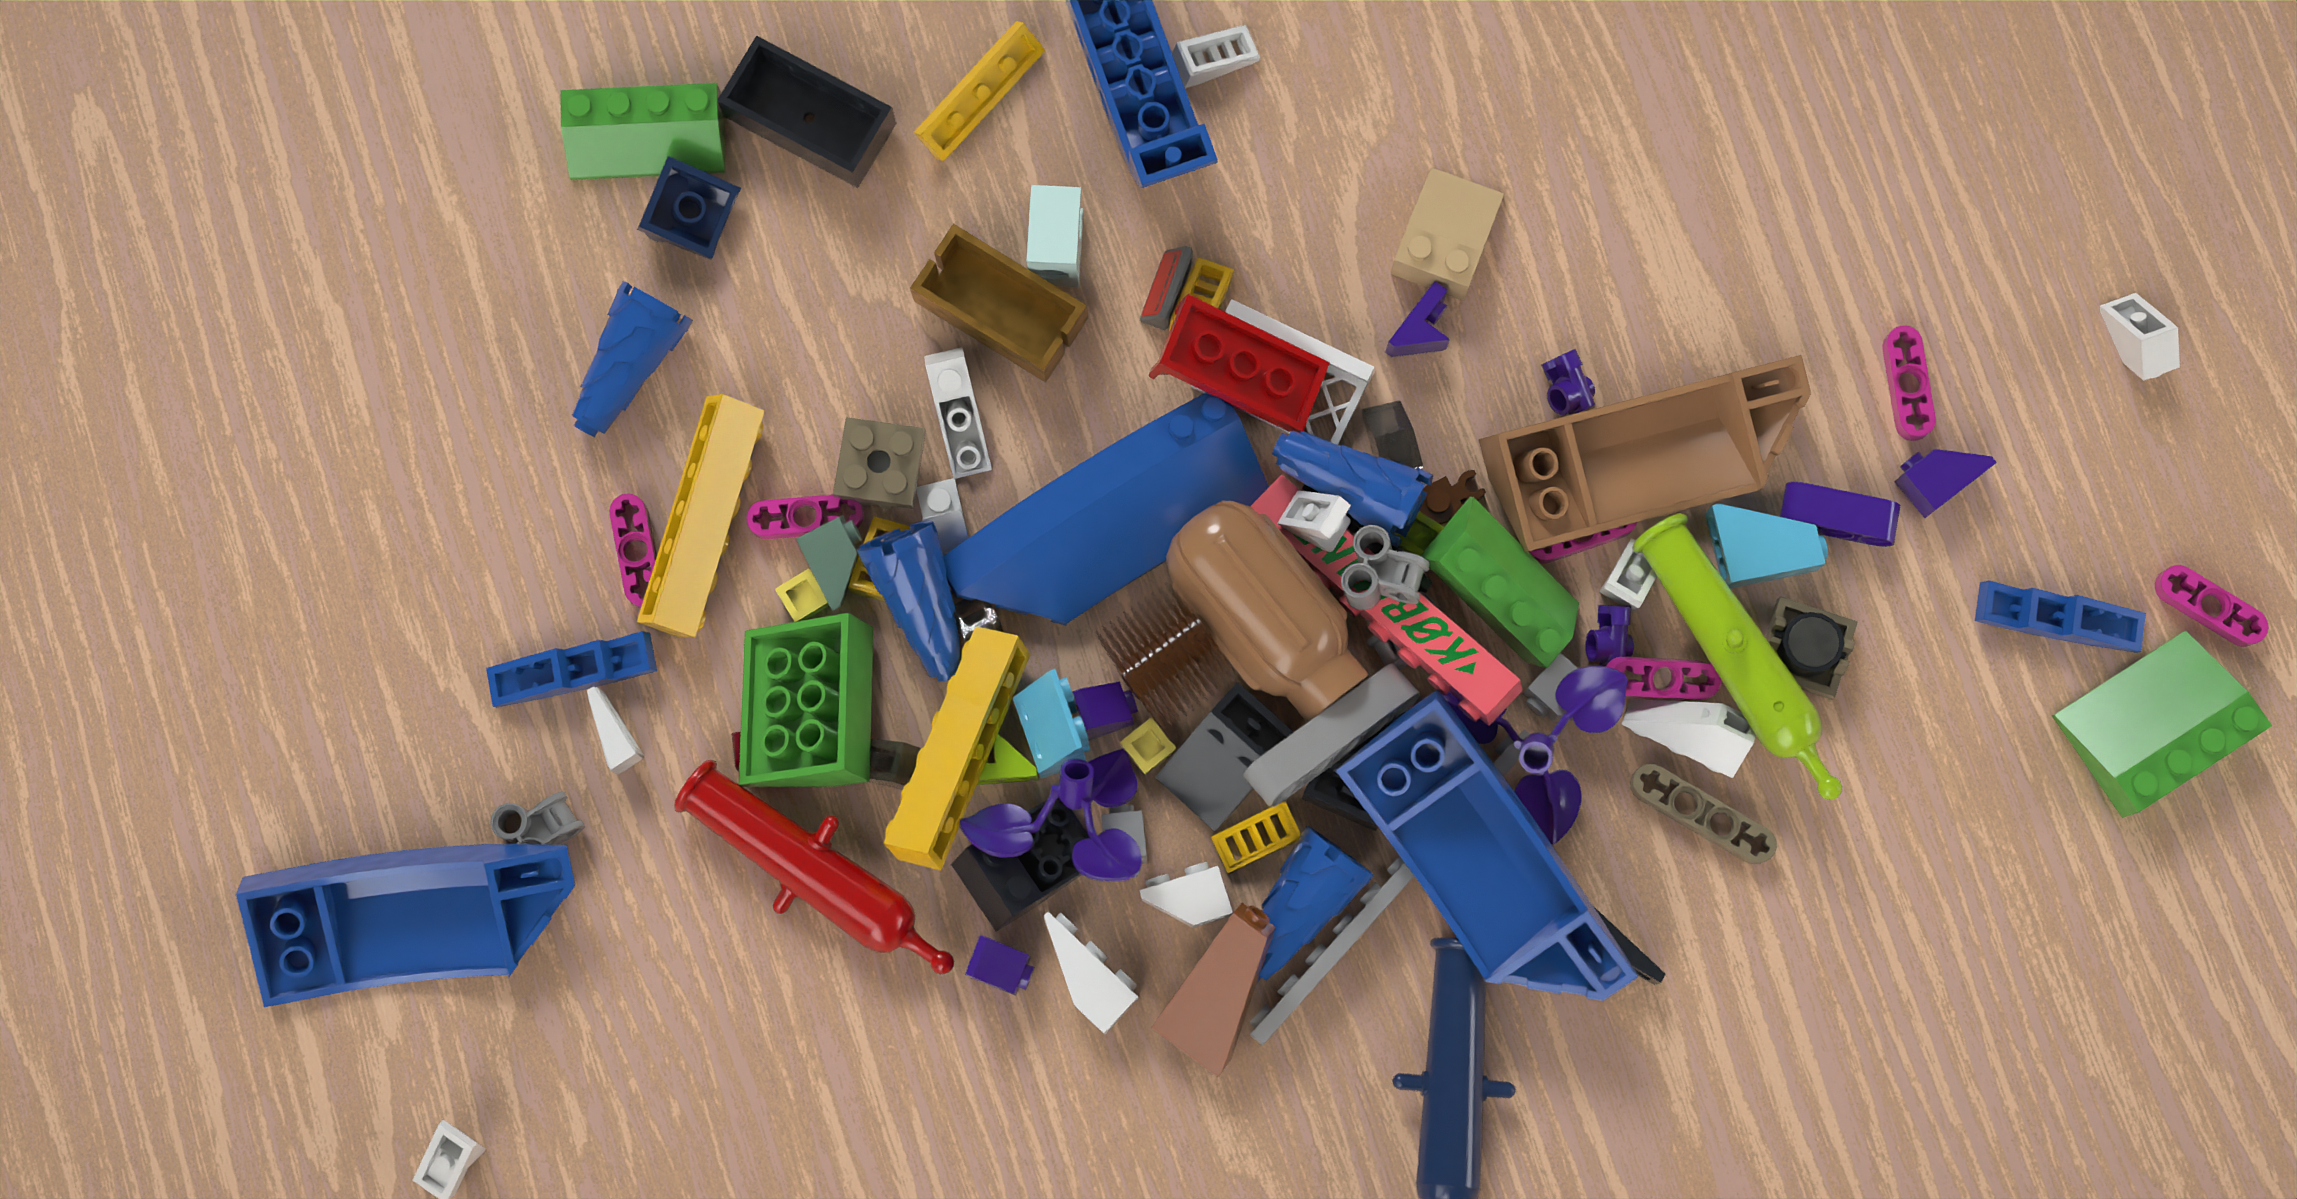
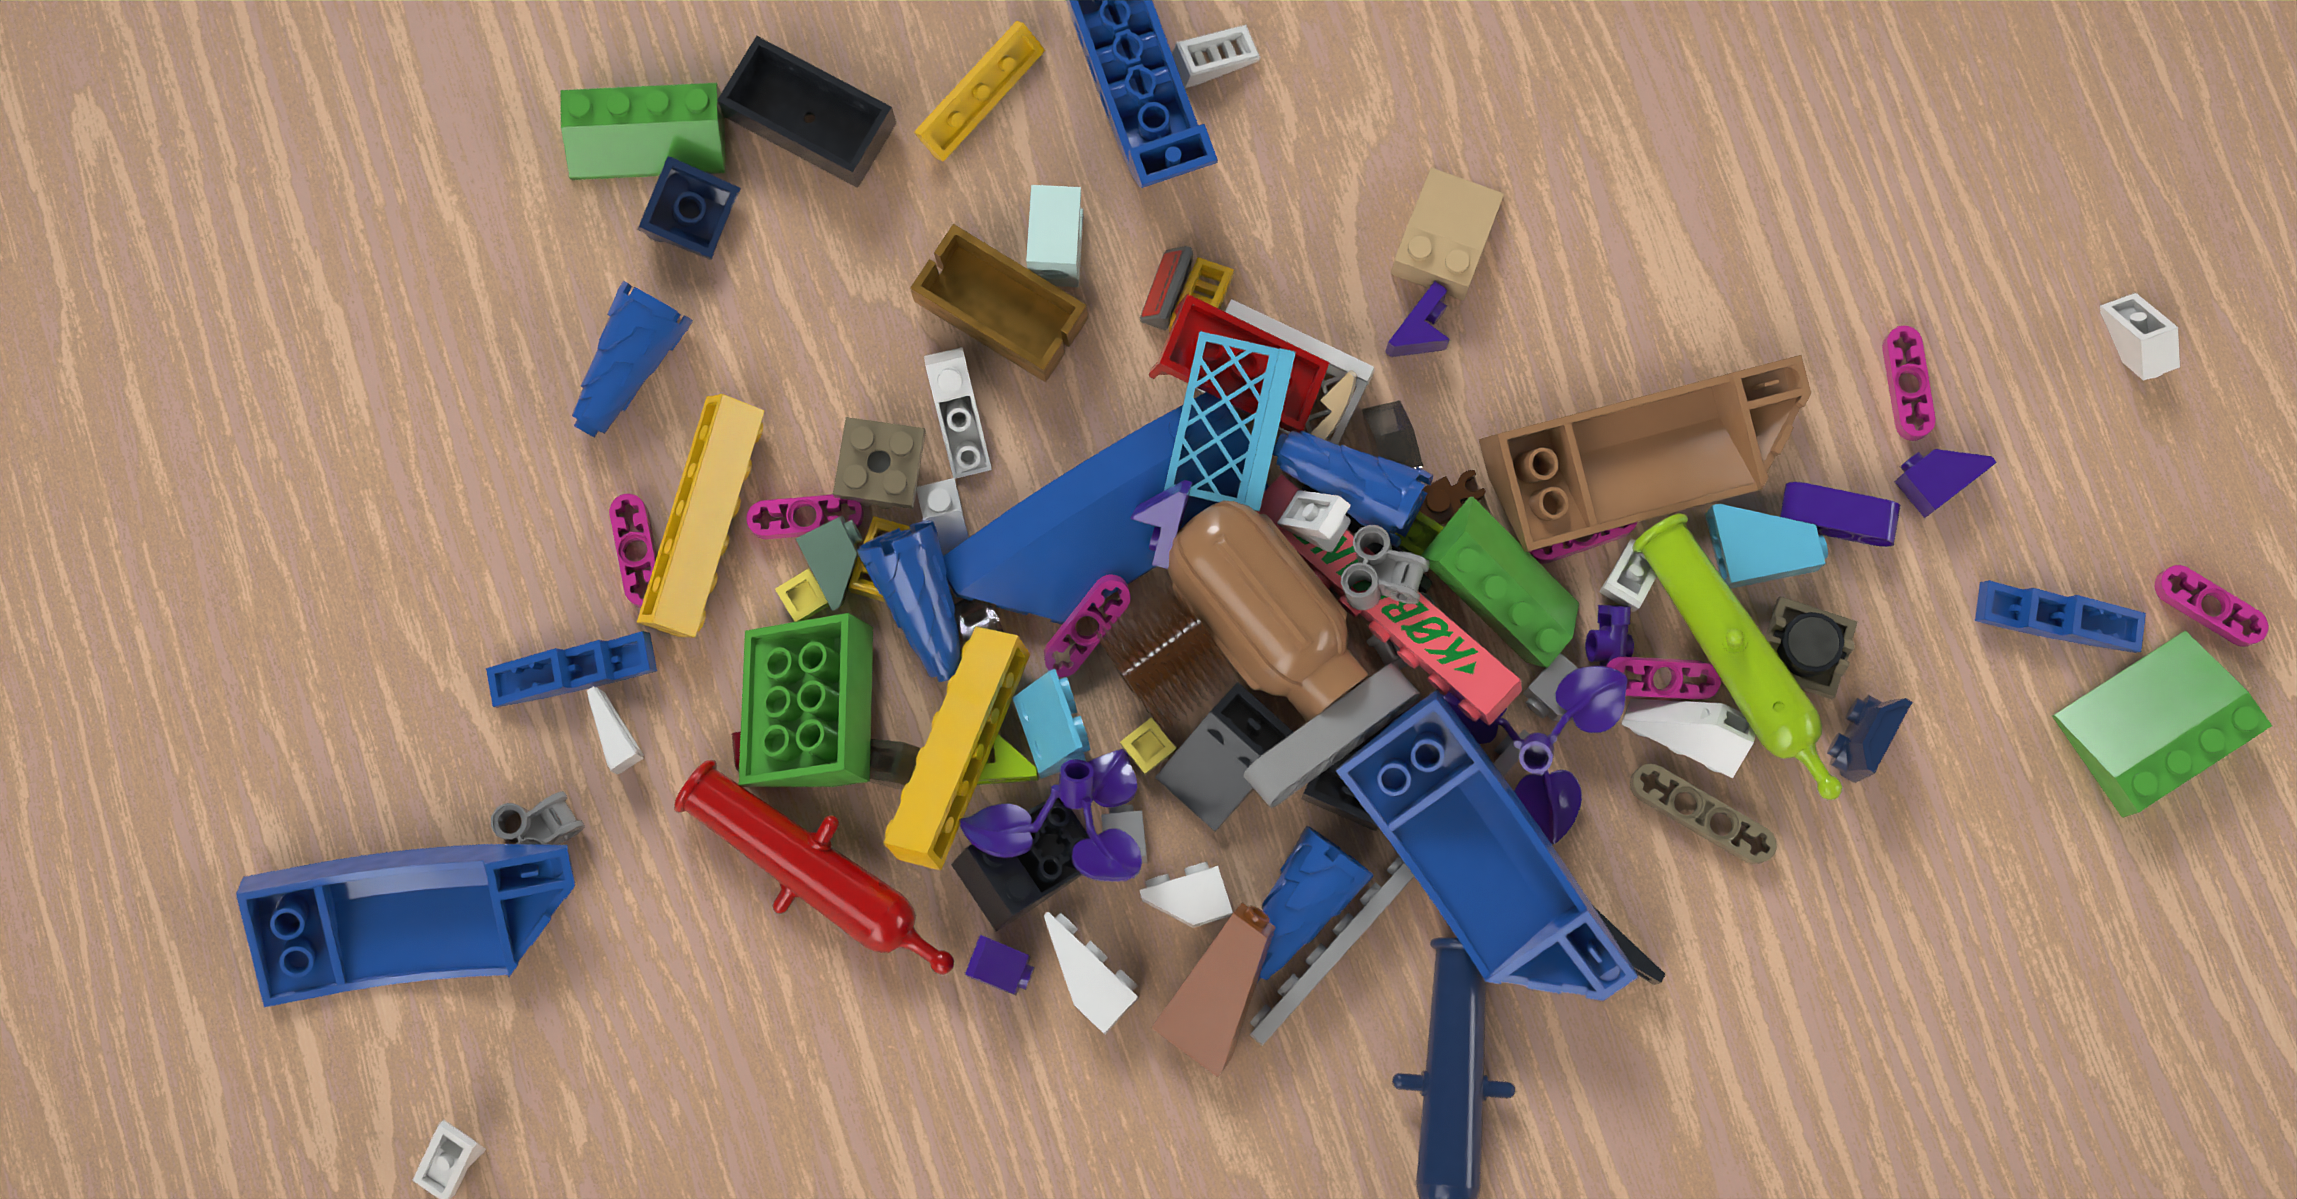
dark purple slope [1072,681,1138,741] -> none
yellow slope [1211,801,1301,874] -> none
dark purple plate [1541,348,1595,415] -> none
none -> dark pink beam [1044,575,1130,677]
none -> slope [1131,480,1192,569]
none -> medium azure fence [1164,331,1295,511]
none -> tan slope [1310,370,1358,440]
none -> dark blue slope [1827,695,1913,783]

